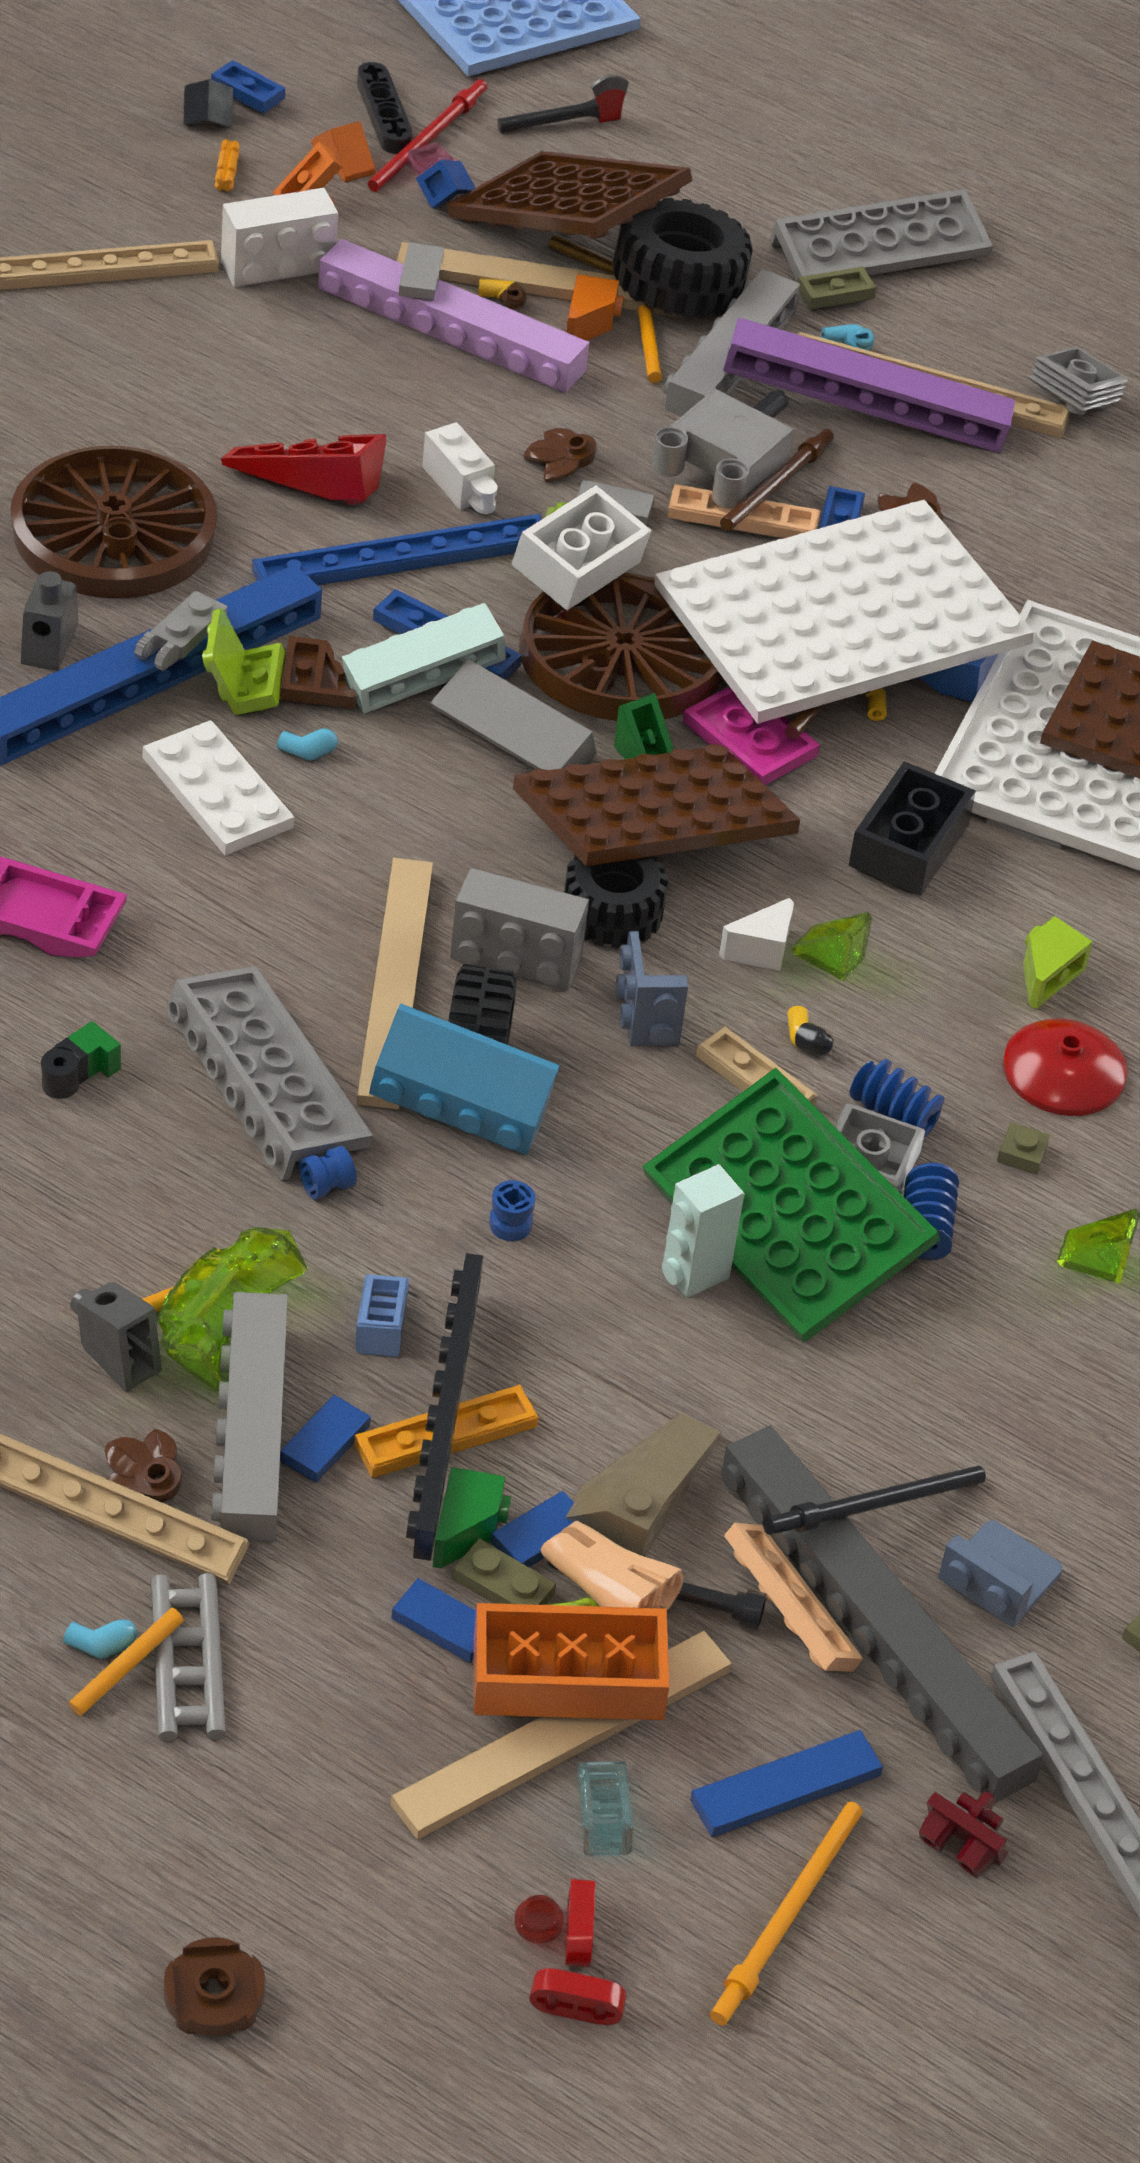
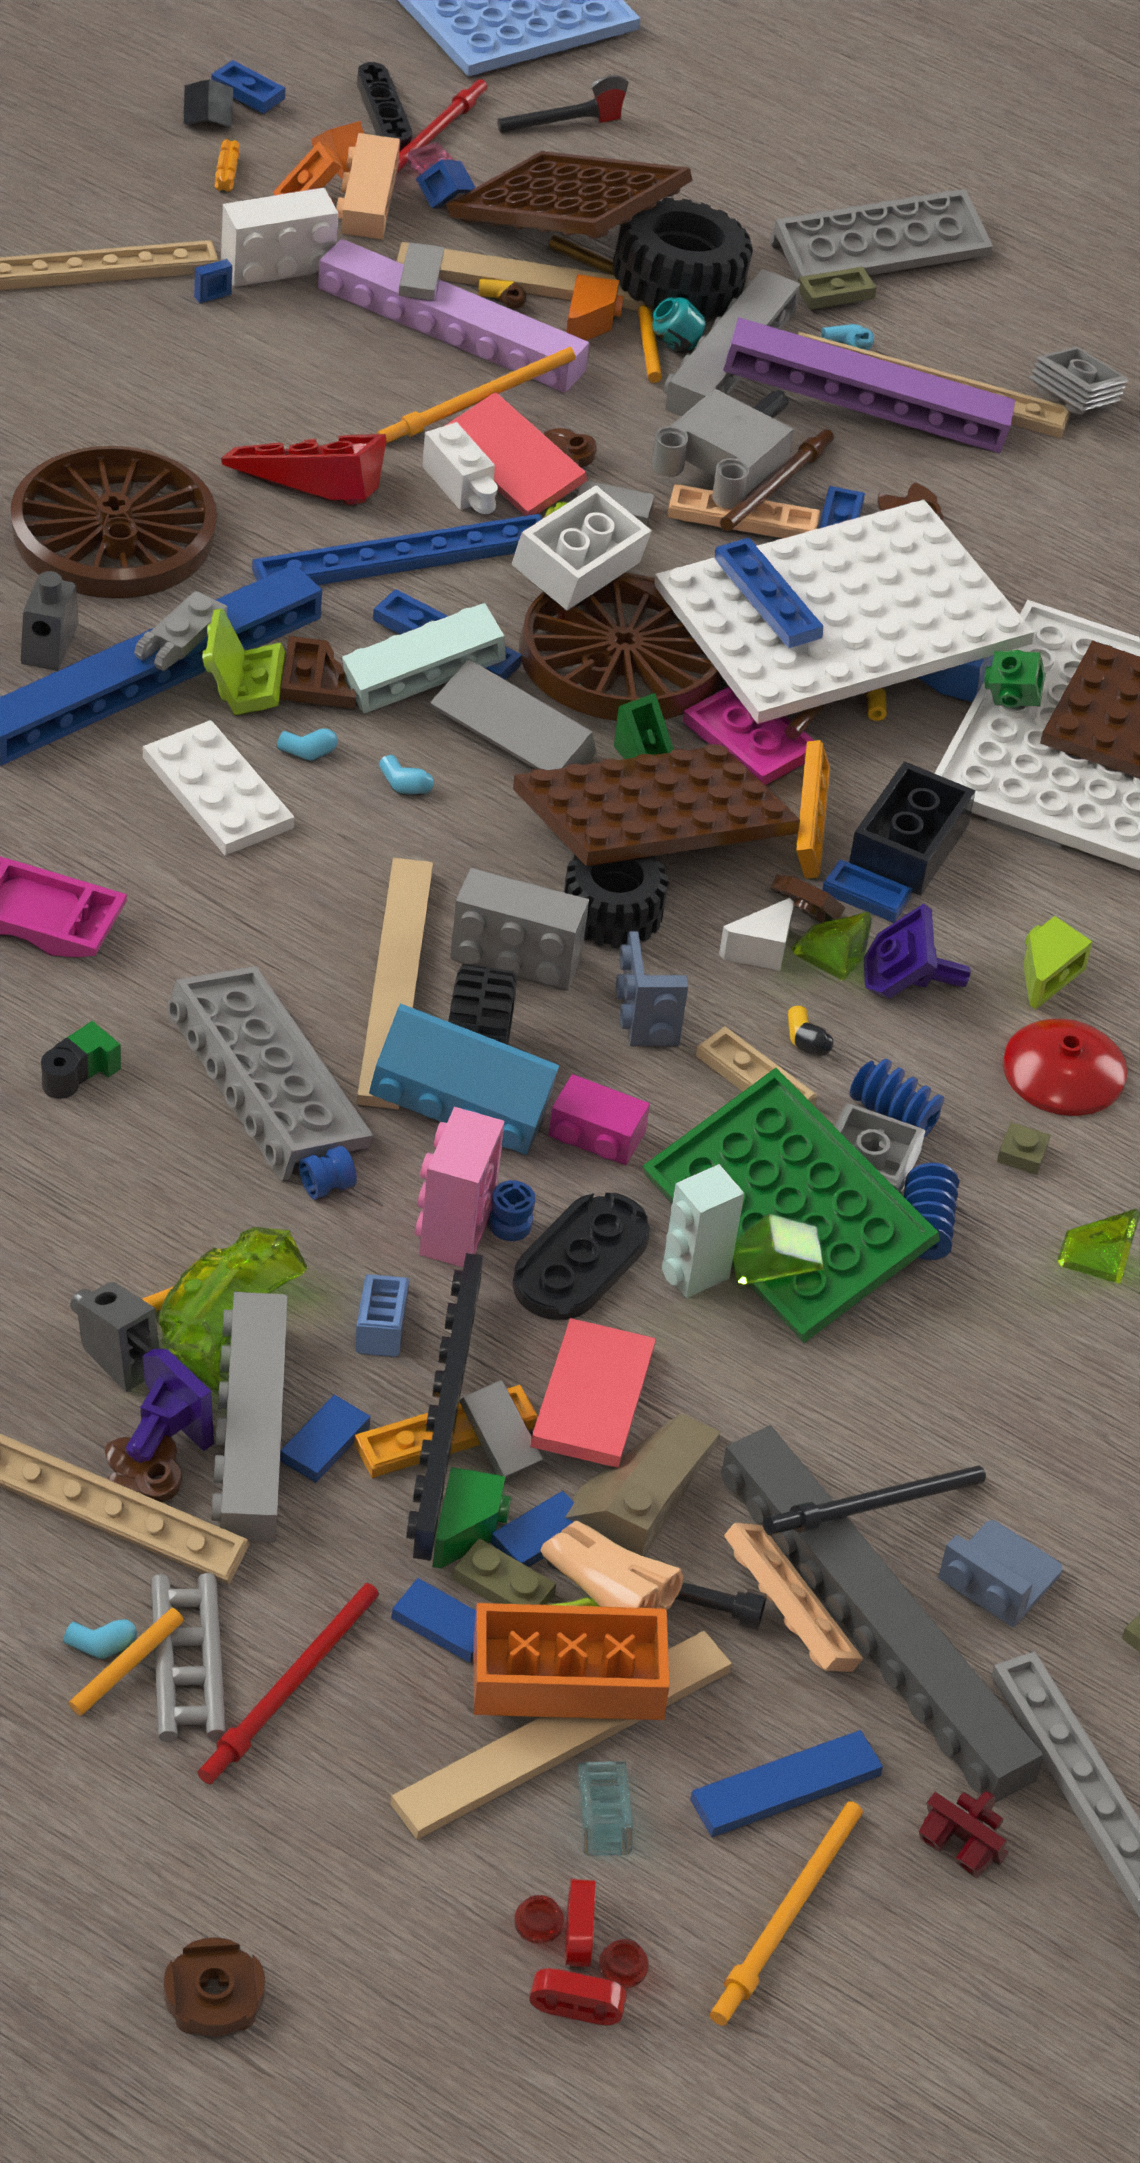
none -> dark purple piece [126,1349,214,1463]
none -> blue tile [194,259,233,304]
none -> red bar [197,1583,379,1784]
none -> light nougat brick [336,133,400,240]
none -> light orange bar [377,347,576,444]
none -> medium azure arm [379,755,434,795]
none -> bright pink brick [415,1107,505,1267]
none -> coral tile [445,392,587,516]
none -> light grey tile [459,1380,543,1479]
none -> black tile [513,1192,650,1320]
none -> coral tile [530,1318,656,1468]
none -> dark pink brick [548,1074,650,1165]
none -> clear red plate [599,1939,649,1988]
none -> teal head [652,297,706,351]
none -> blue plate [715,537,824,649]
none -> clear neon green slope [733,1214,824,1286]
none -> reddish brown wing [770,874,845,923]
none -> light orange tile [796,740,830,879]
none -> blue tile [822,859,912,923]
none -> dark purple piece [863,903,971,999]
none -> green brick [984,650,1046,708]

